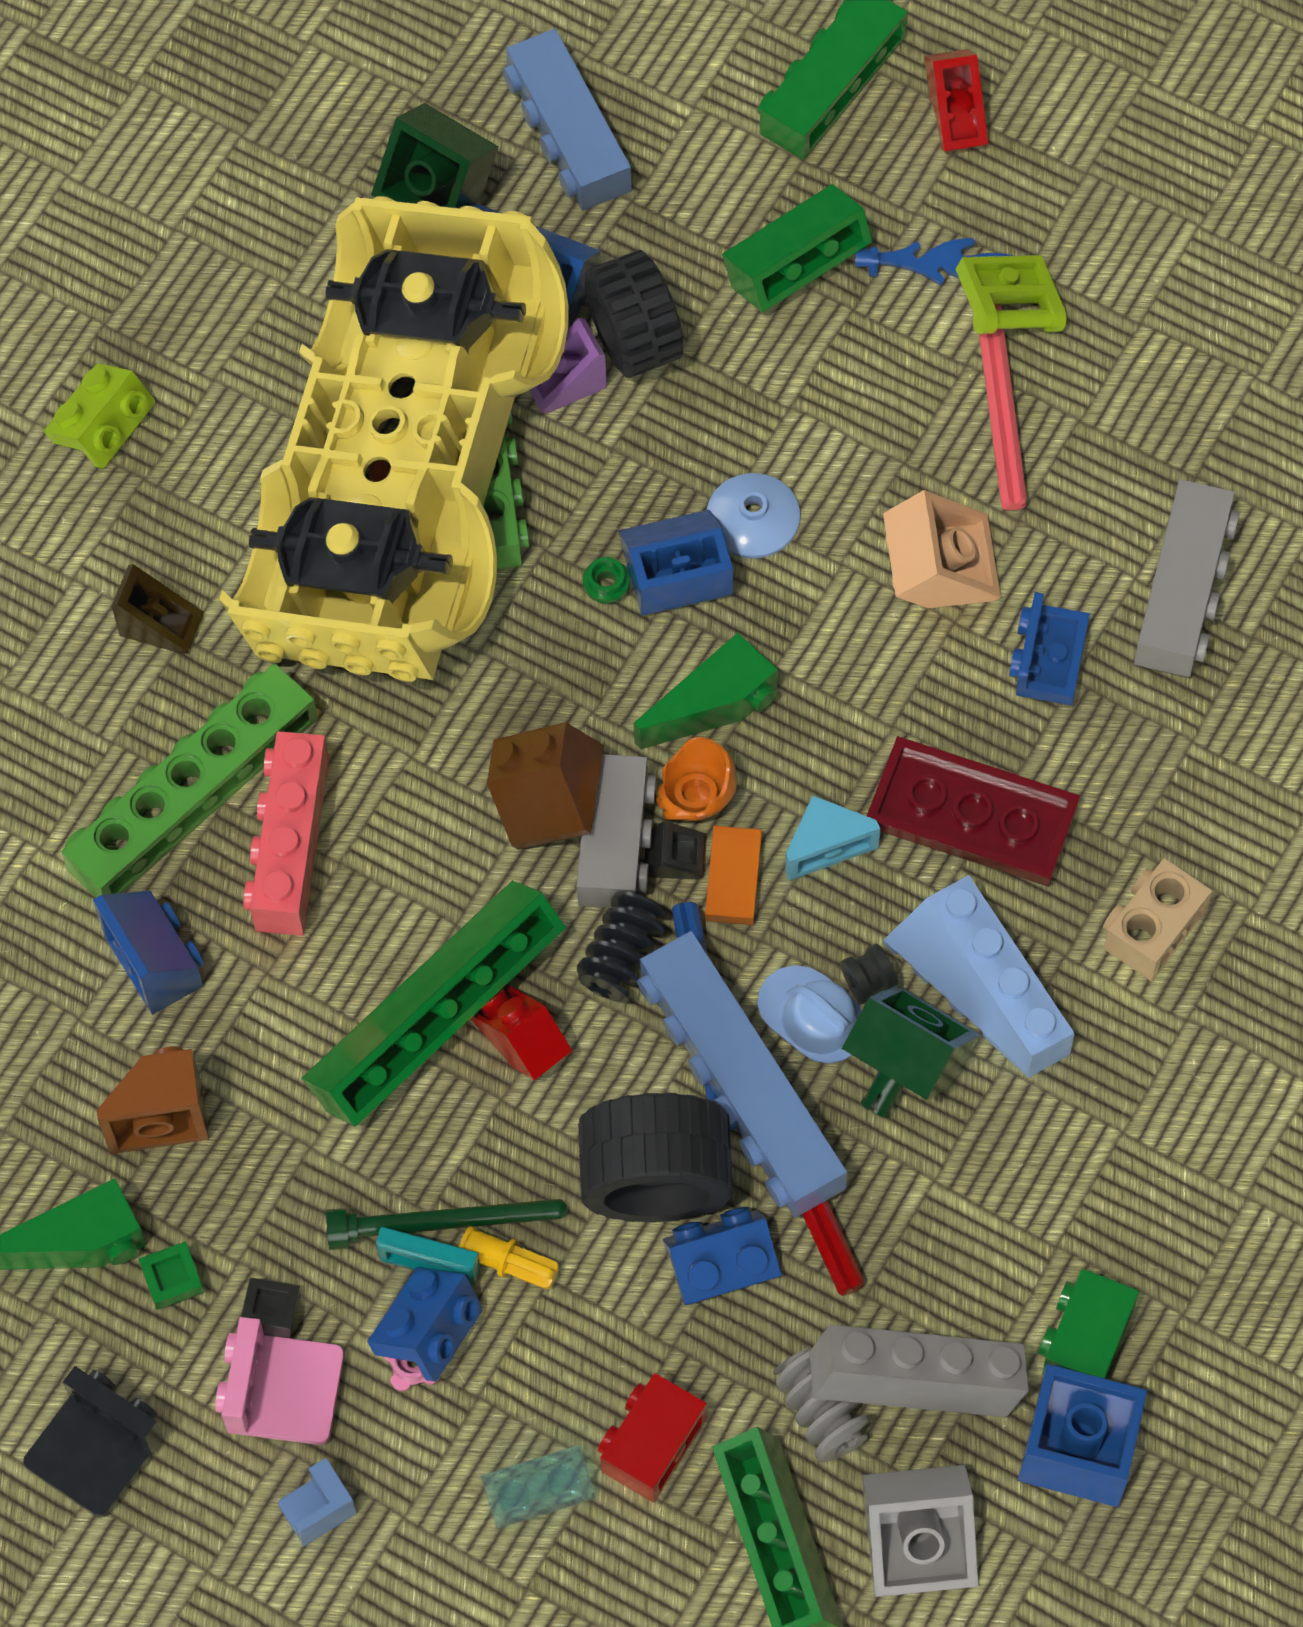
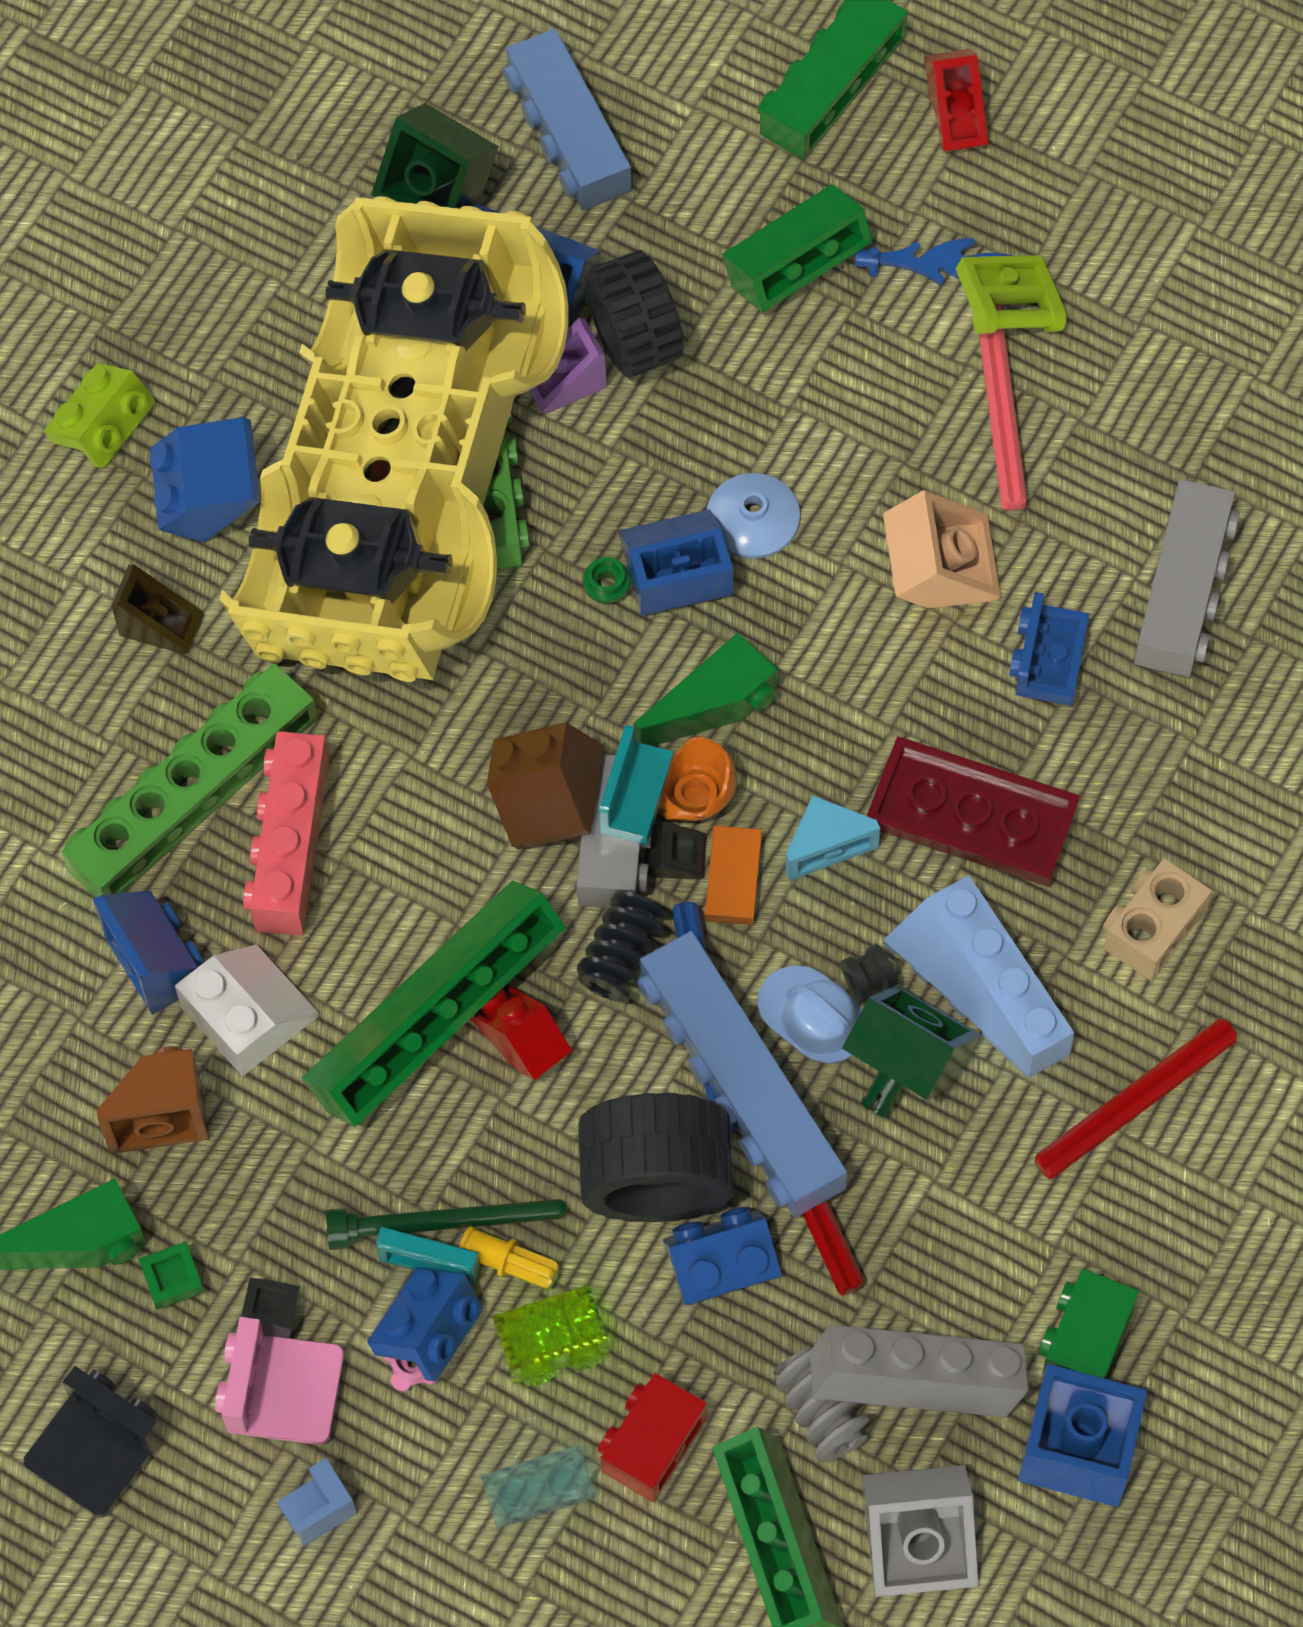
none -> blue slope [150,417,260,542]
none -> white slope [175,944,319,1076]
none -> clear neon green brick [492,1285,610,1386]
none -> teal panel [599,725,674,845]
none -> red axle [1034,1018,1237,1179]

